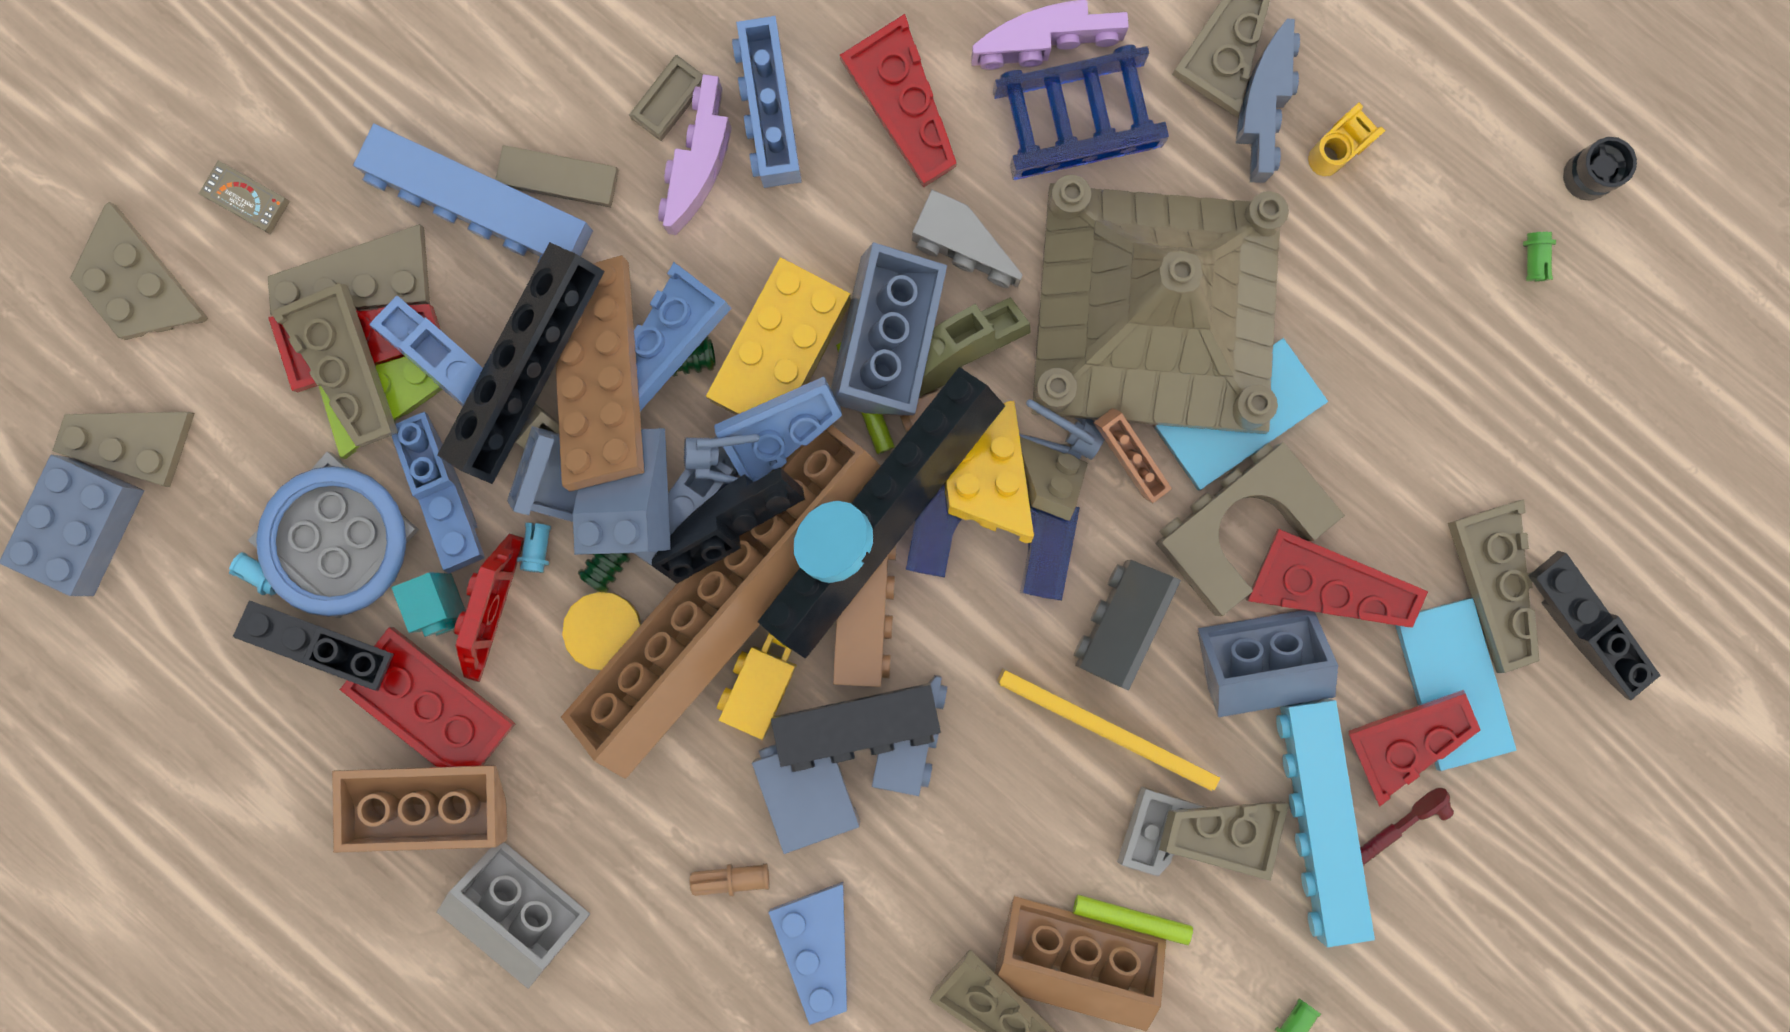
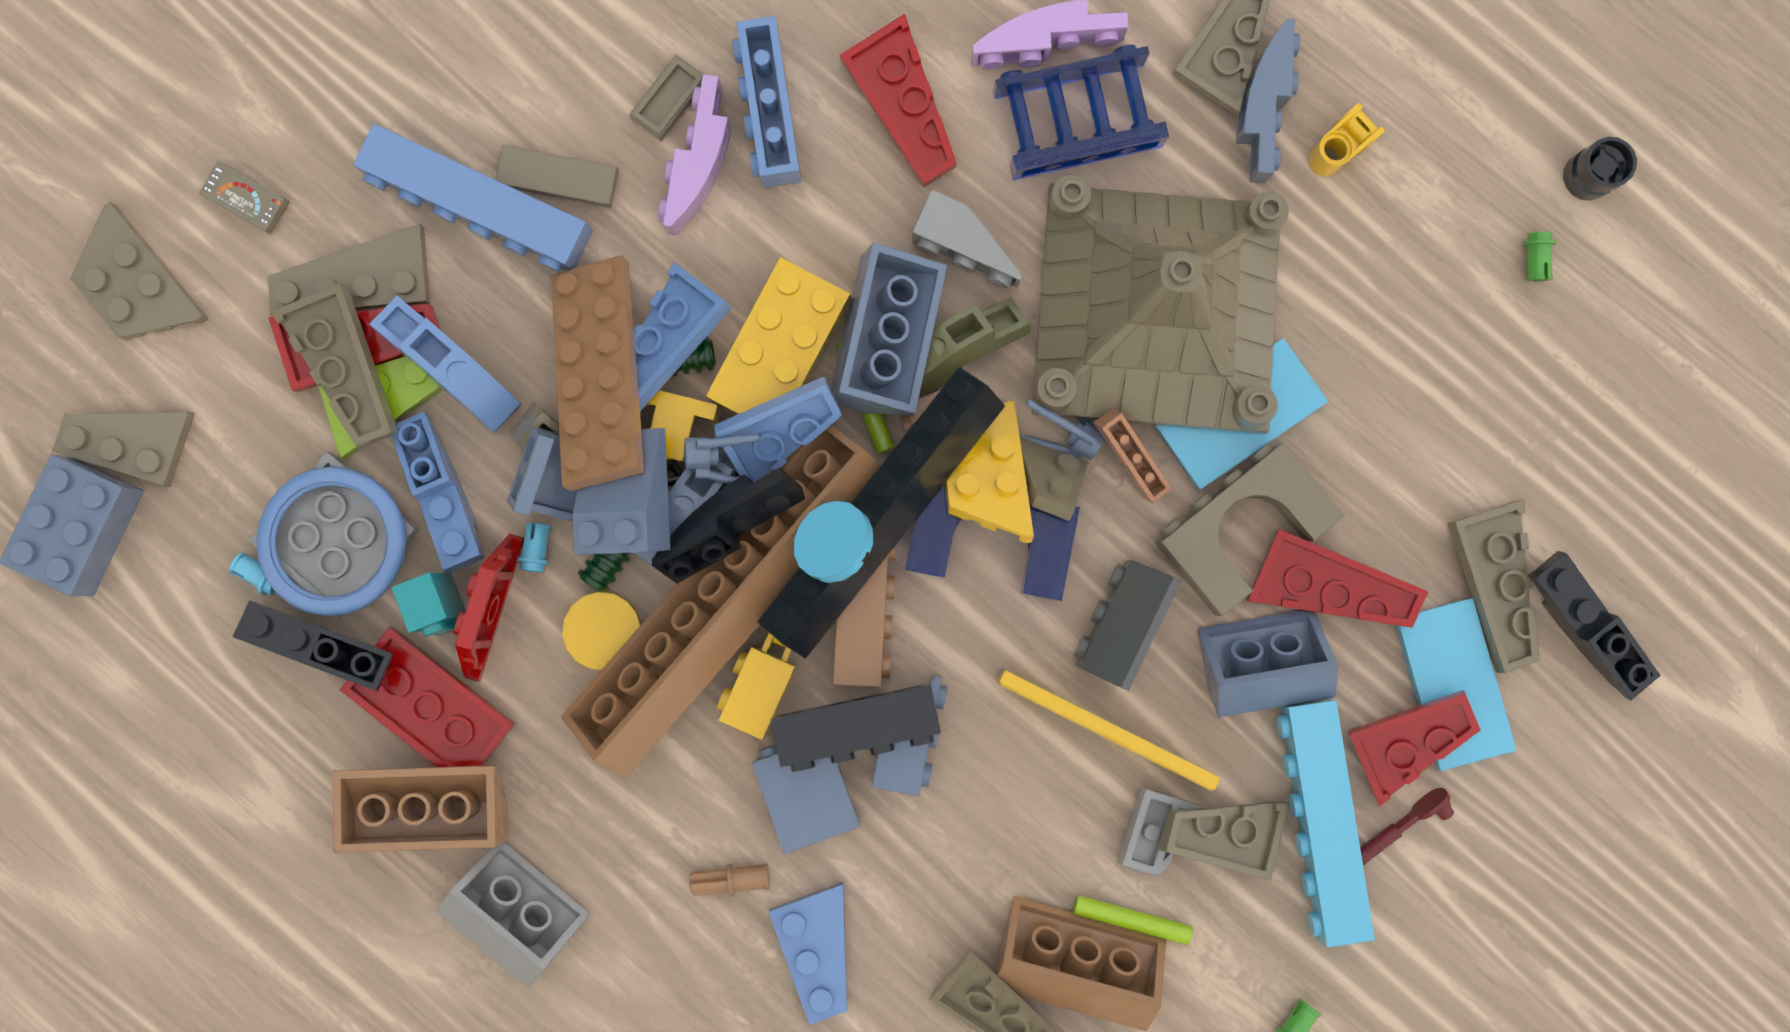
black brick [437,242,605,484] -> none
none -> yellow piece [646,390,722,486]

